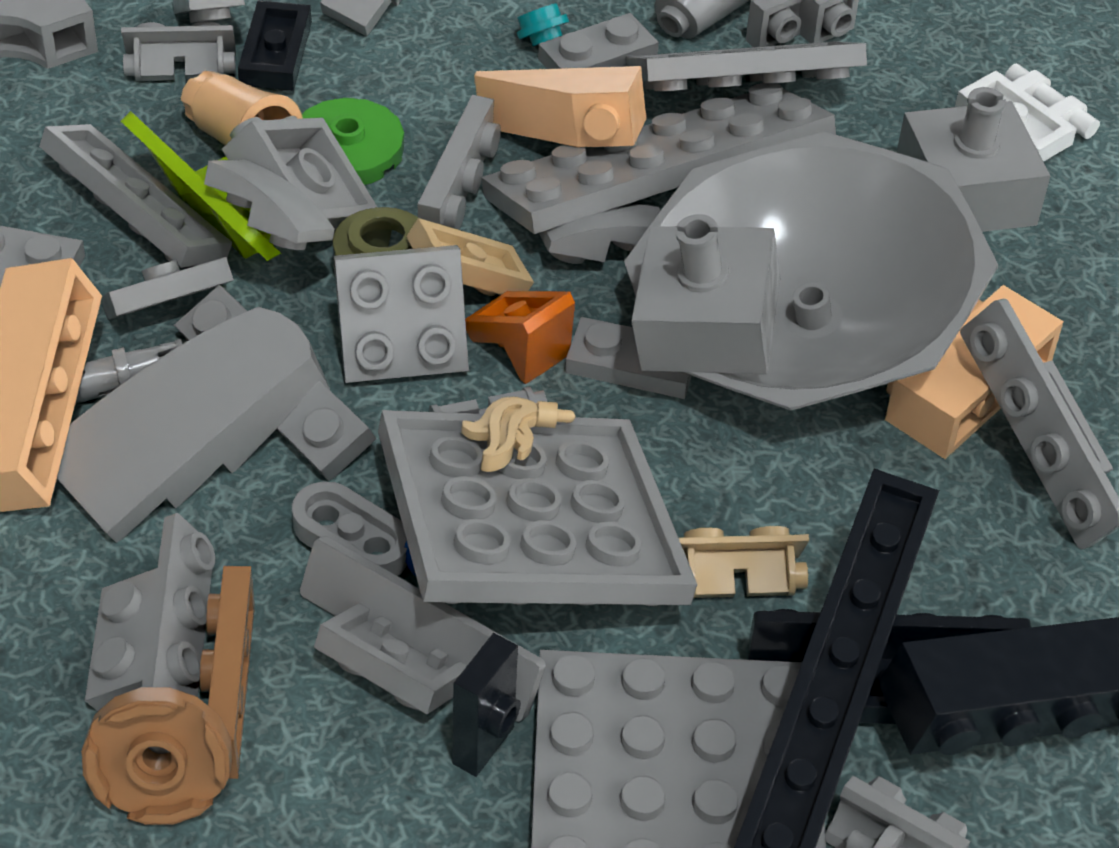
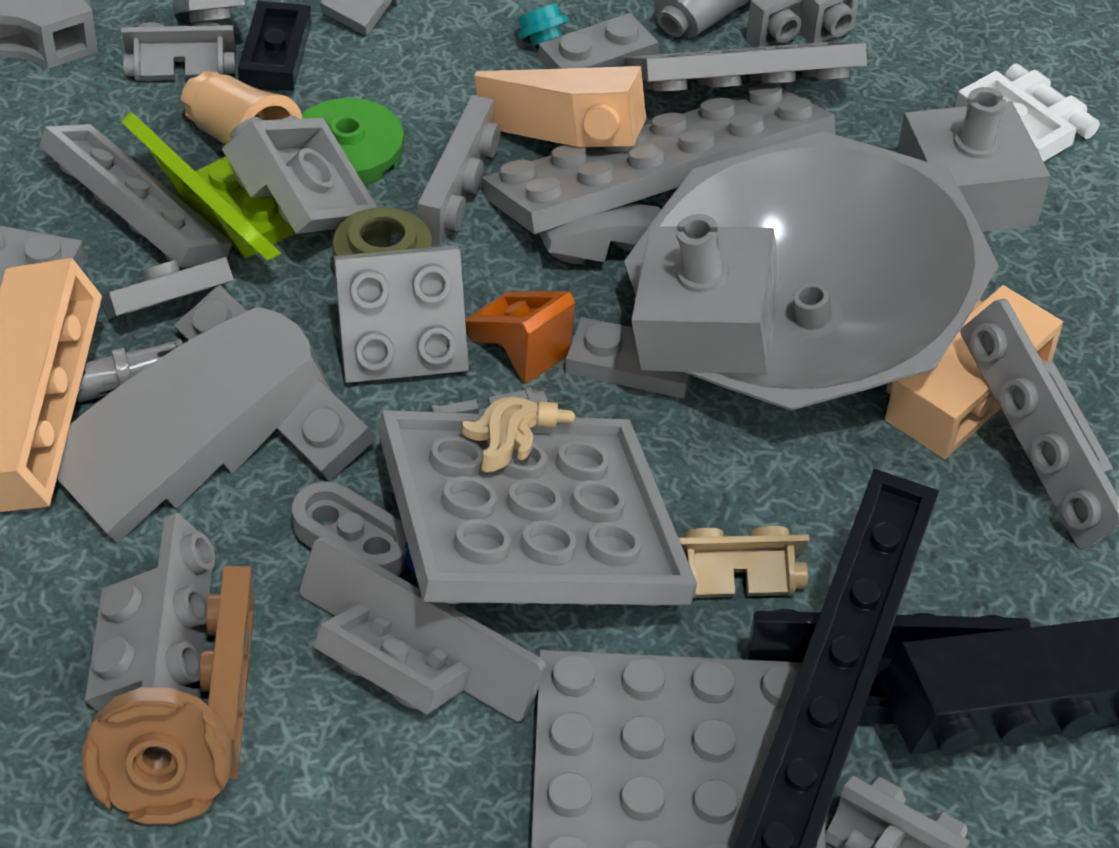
light grey slope [204,159,335,250] -> none
tan plate [406,218,534,296] -> none
black plate [452,633,521,777] -> none

